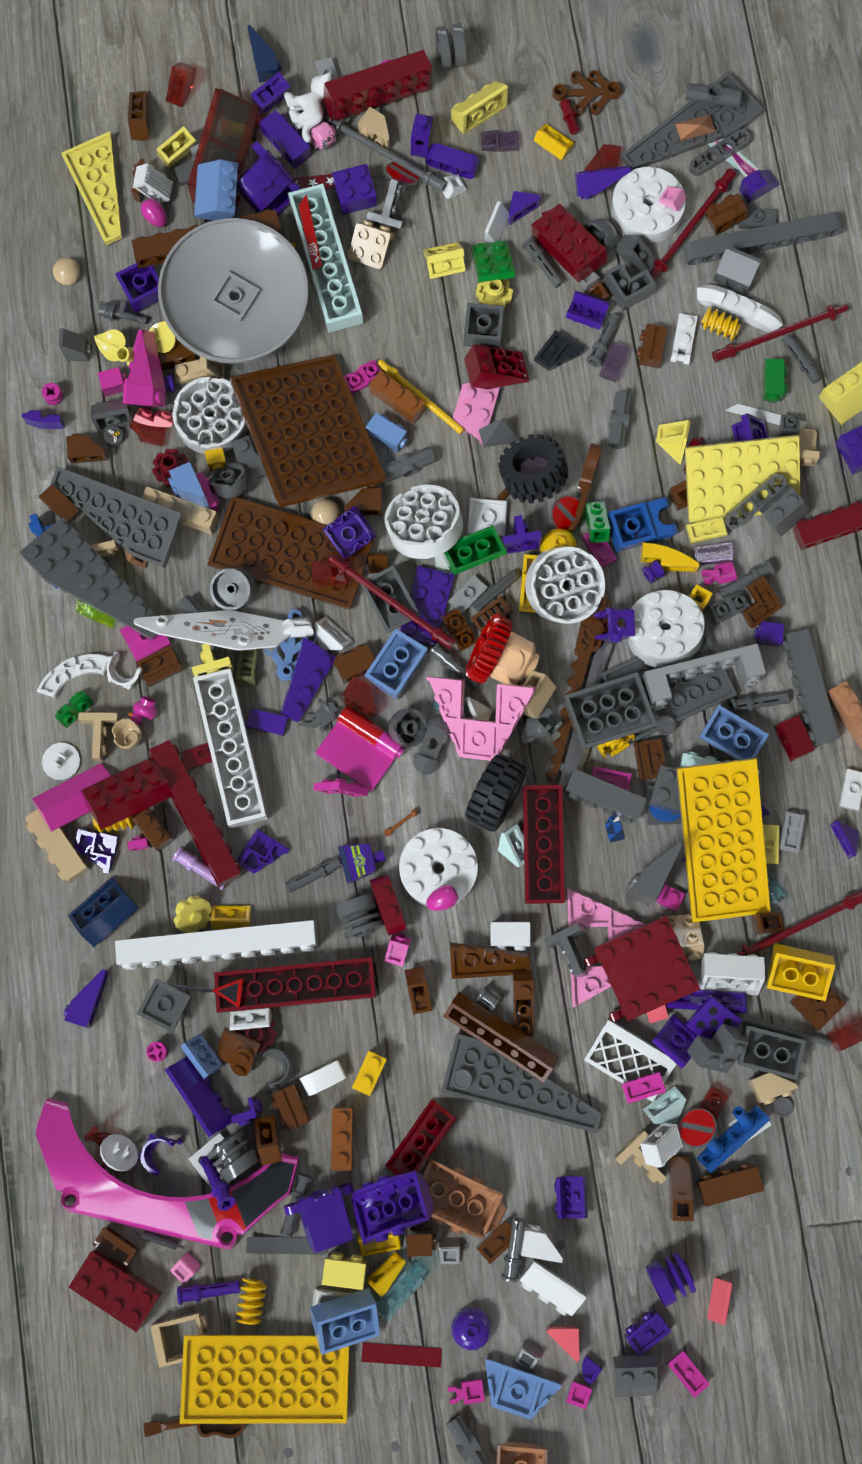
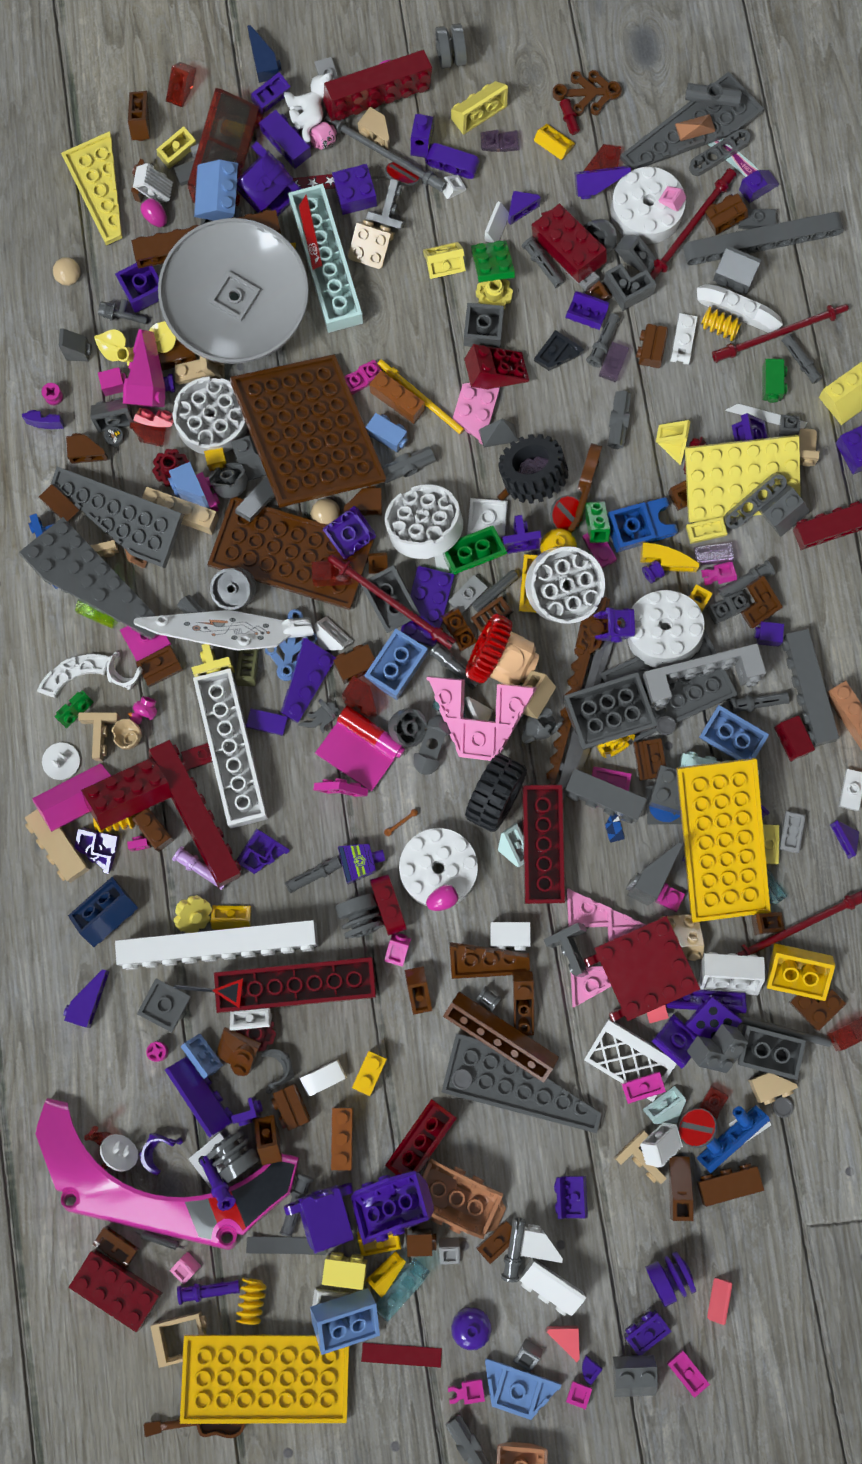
none -> dark grey tile [235,476,275,522]

